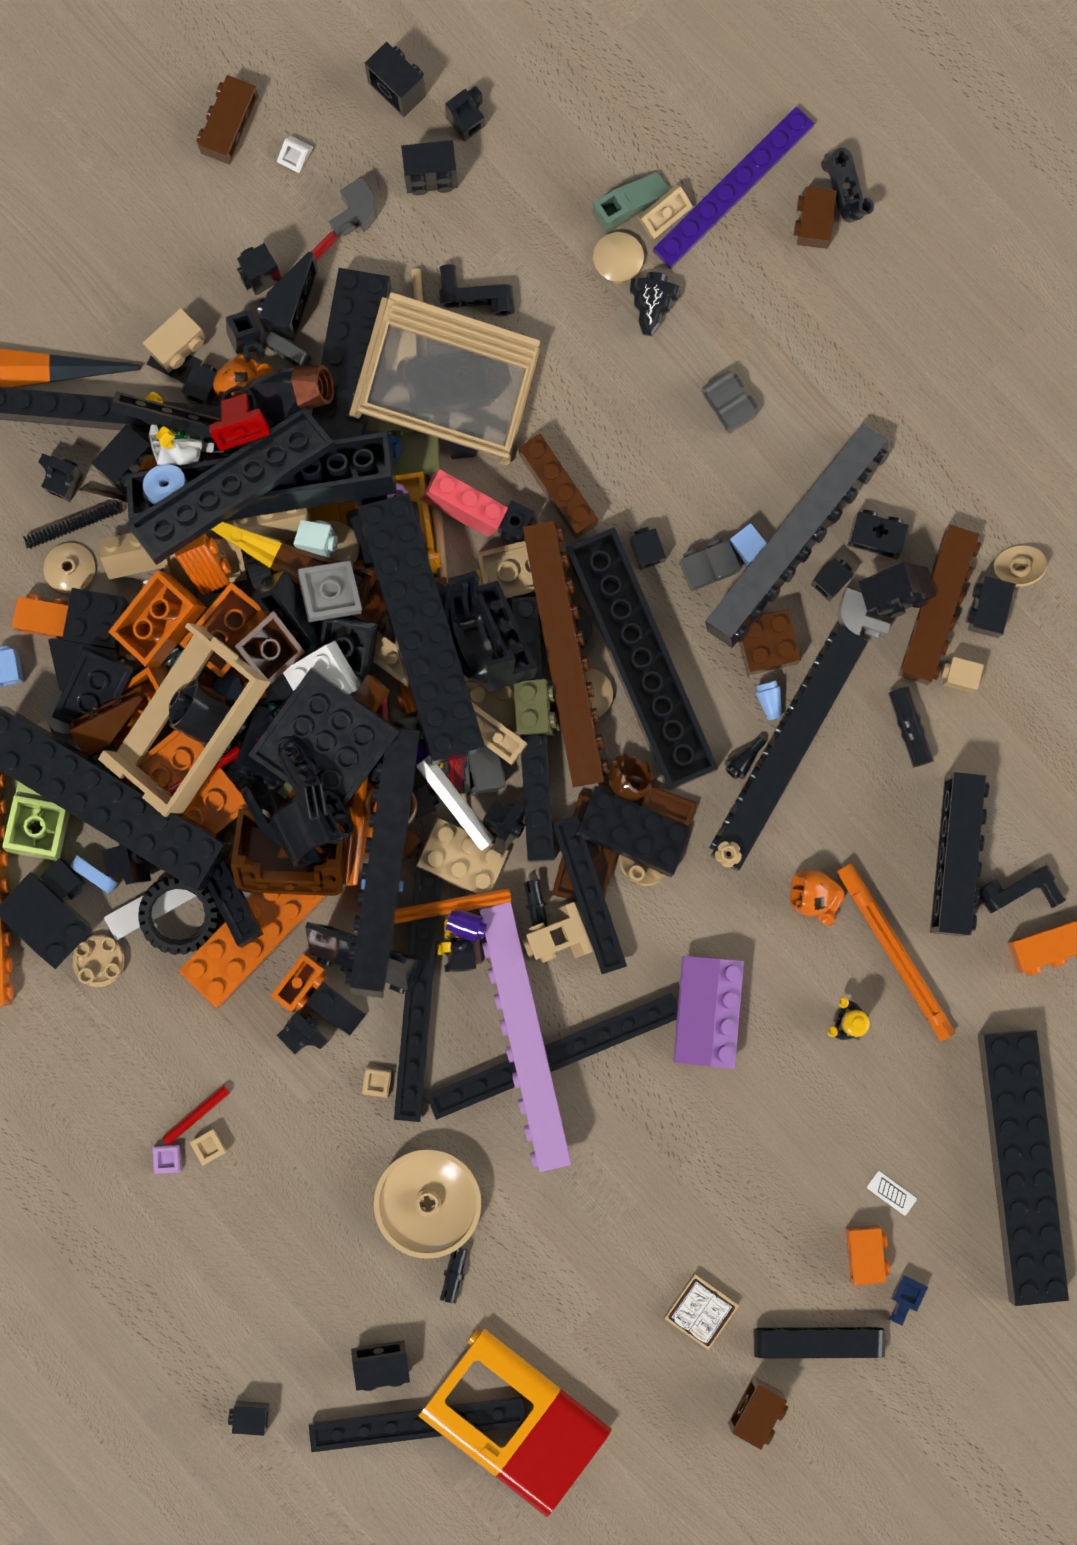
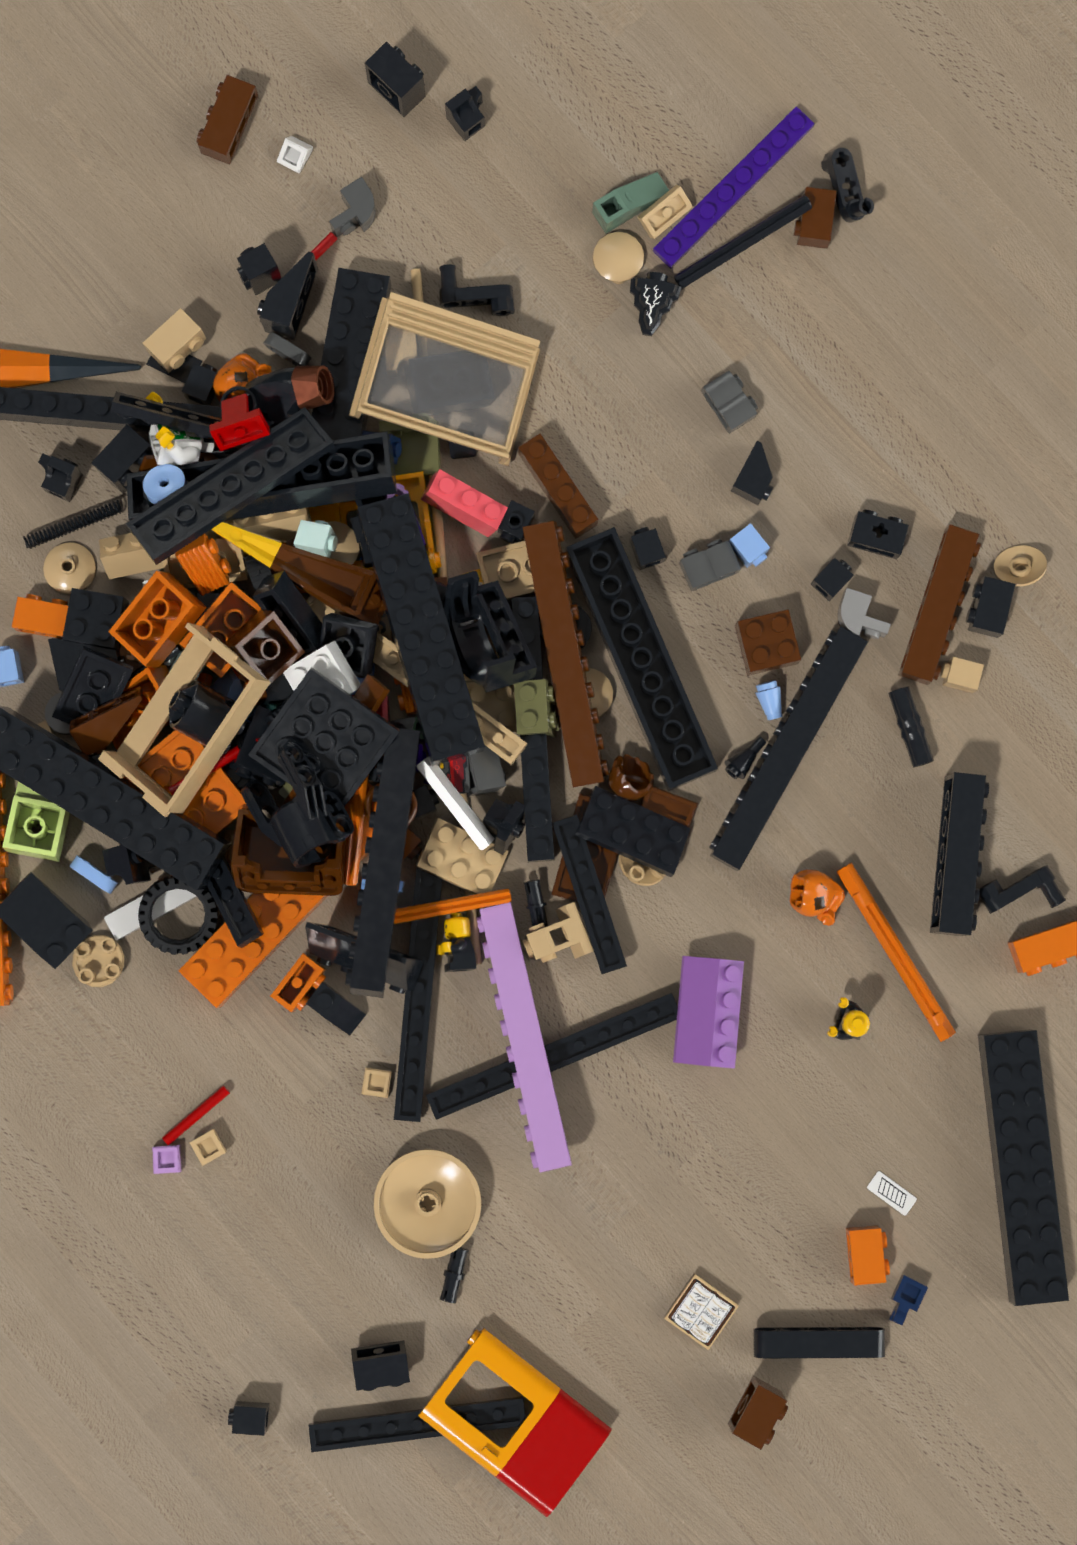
black brick [40,858,86,901] -> none
reddish brown sticker [79,485,128,503] -> none
black brick [226,309,265,363] -> none
black brick [277,1013,329,1054] -> none
light grey plate [298,561,362,622] -> none
black brick [401,140,458,195] -> none
dark purple brick [446,909,487,942] -> none
black brick [705,425,889,648] -> none
tan plate [715,841,742,867] -> none
black brick [858,562,937,618] -> none
none -> black axle [674,195,812,289]
none -> black slope [731,441,774,505]

